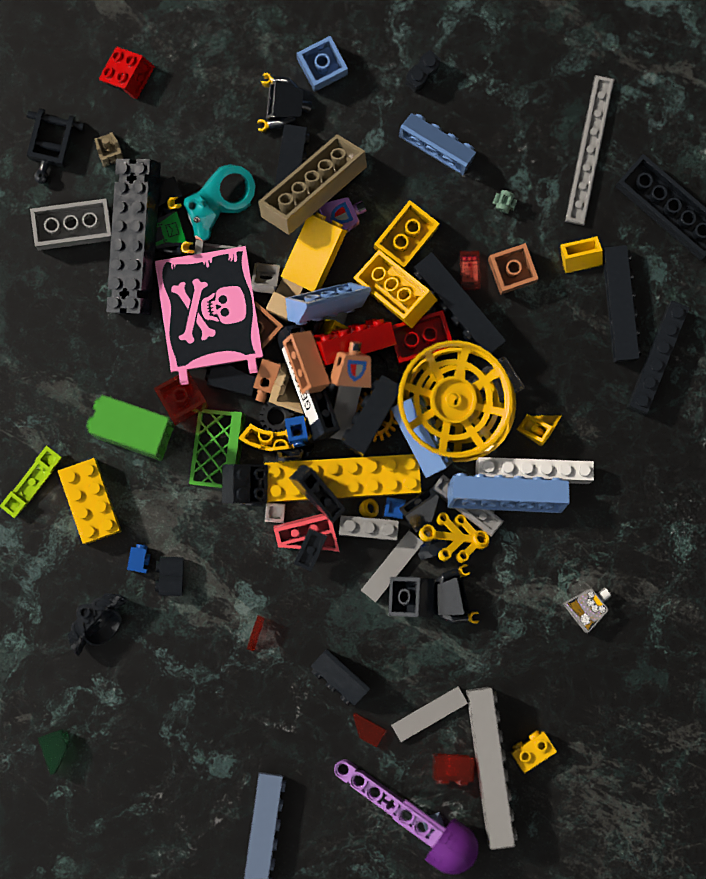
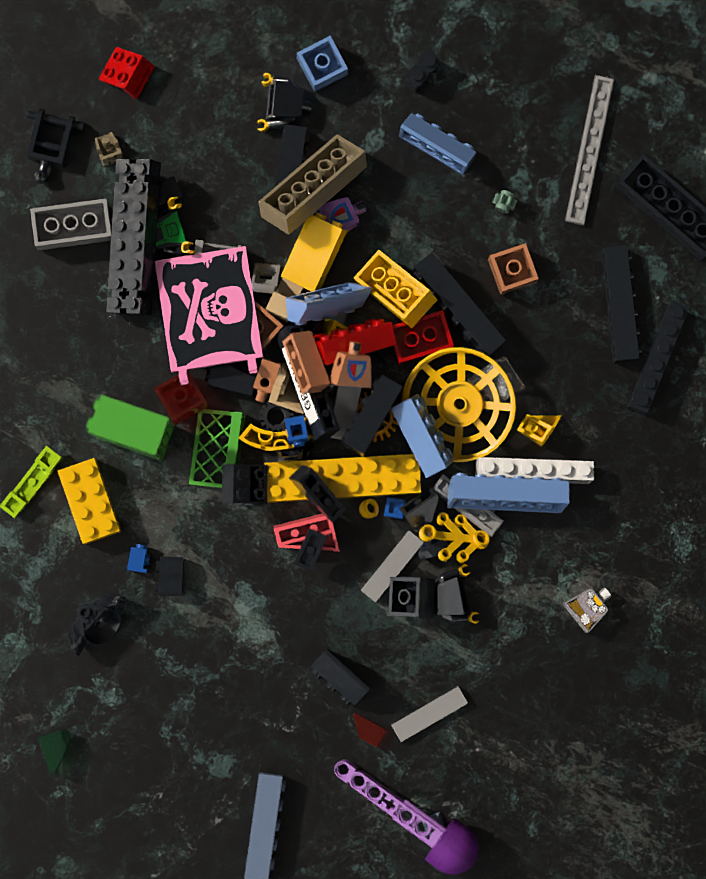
teal animal [183,164,255,241] -> none
clear red tile [247,615,265,651] -> none
white tile [265,502,286,523] -> none
light grey arch [339,515,399,541] -> none
yellow brick [374,200,440,270] -> none
yellow dish [398,341,513,458] -> none
clear red brick [432,753,474,785] -> none
clear red tile [460,251,480,290] -> none
light grey brick [466,687,517,849] -> none
yellow brick [510,730,557,773] -> none
yellow brick [560,237,603,273] -> none

